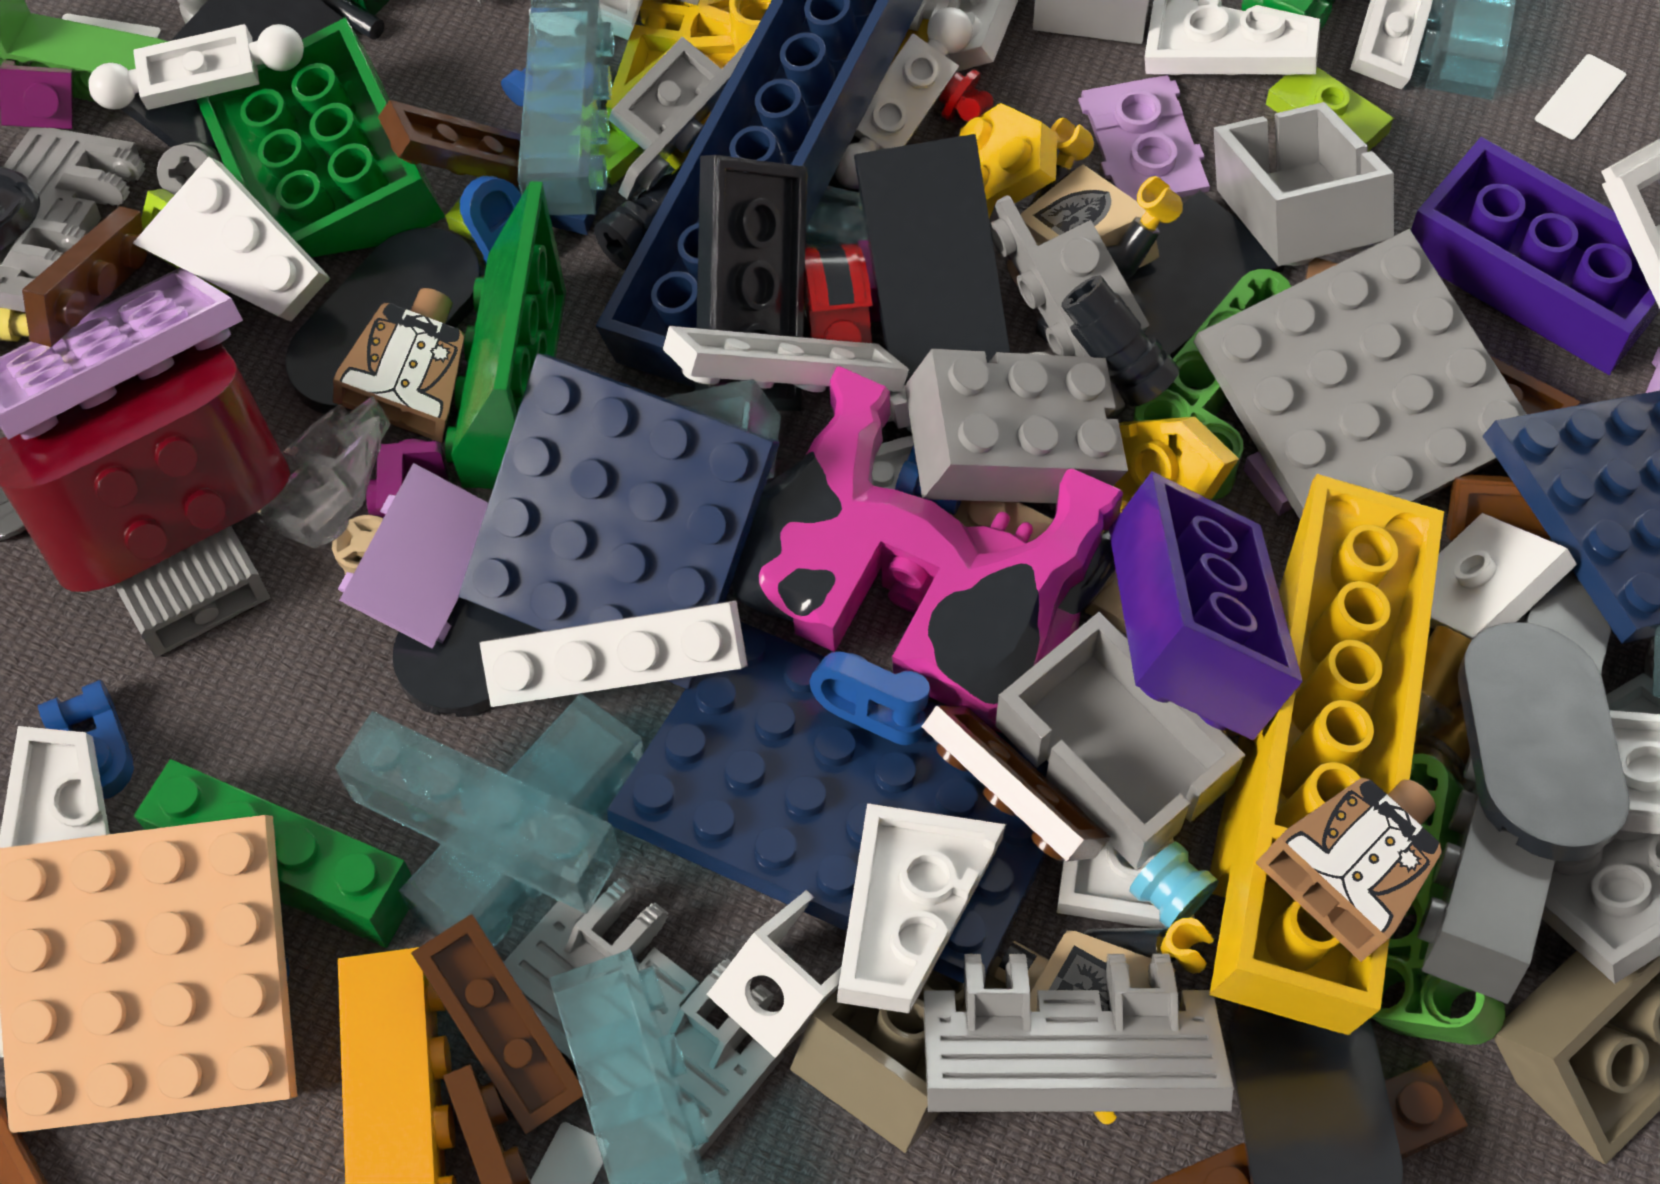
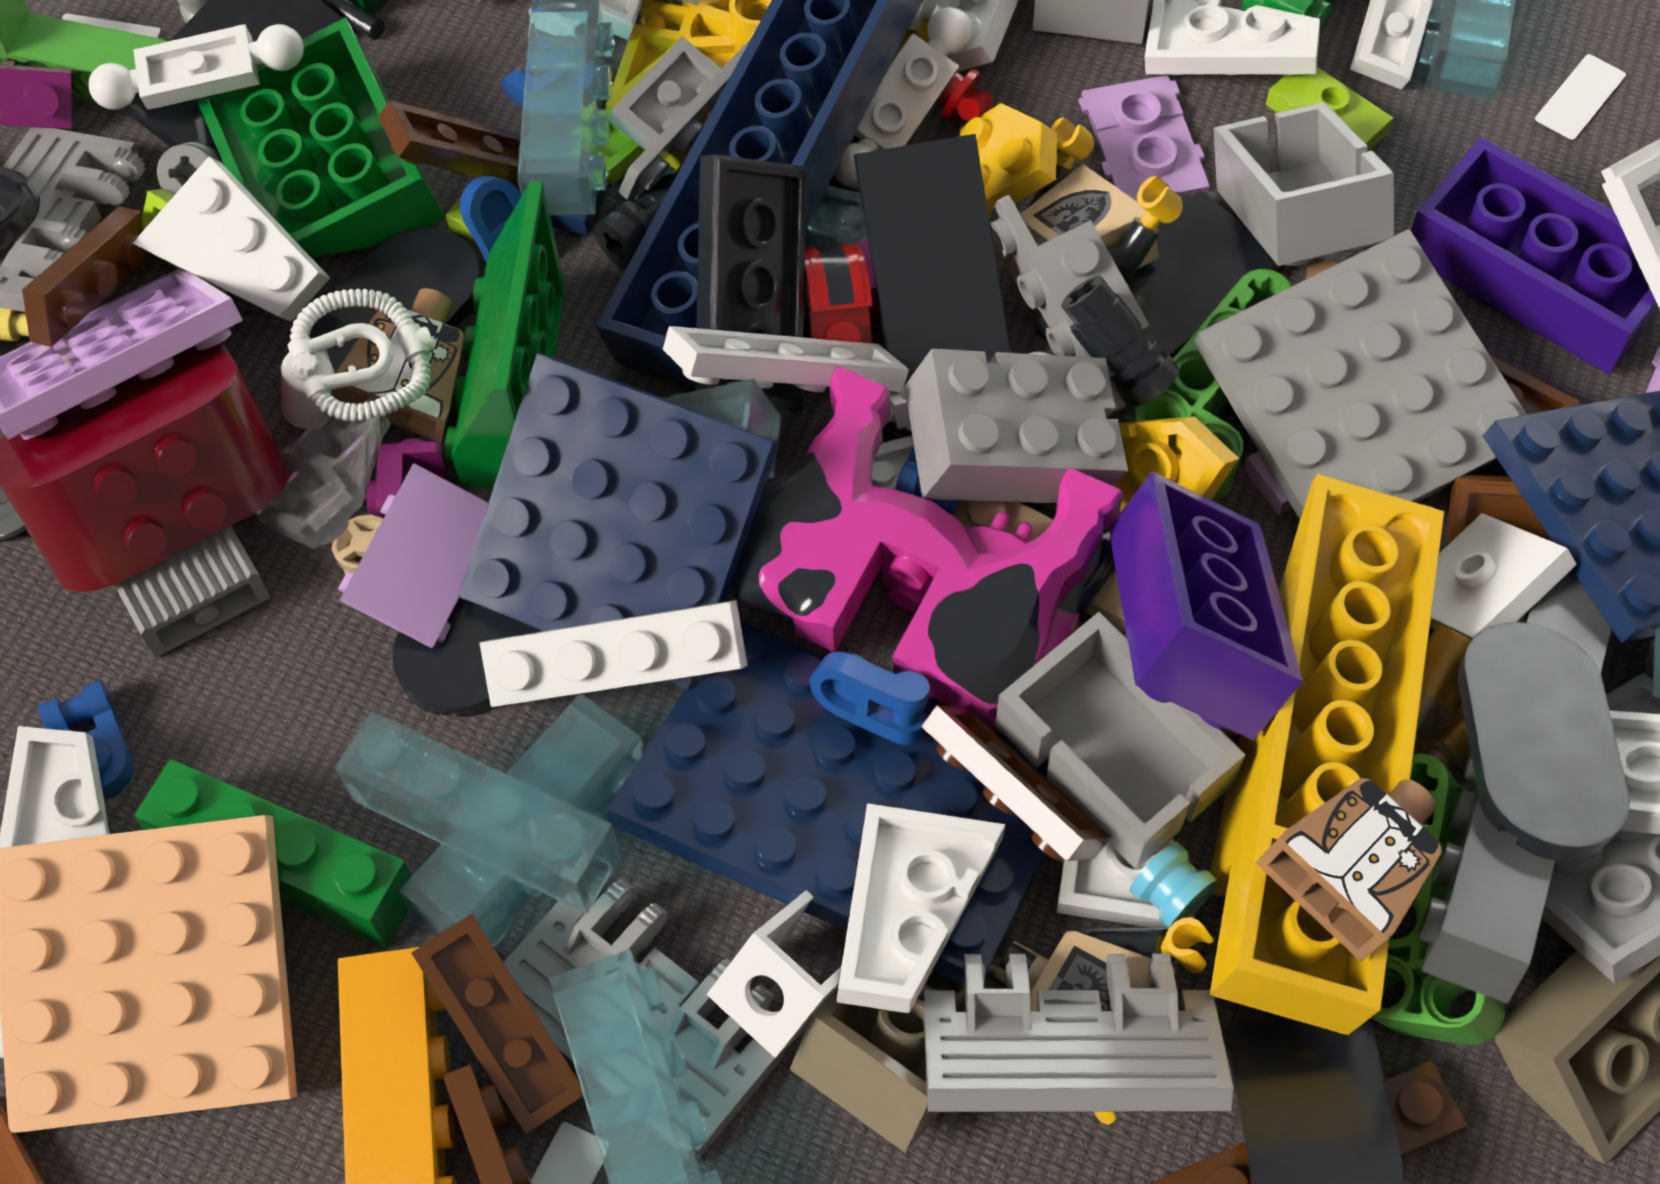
none -> white piece [281,289,433,429]

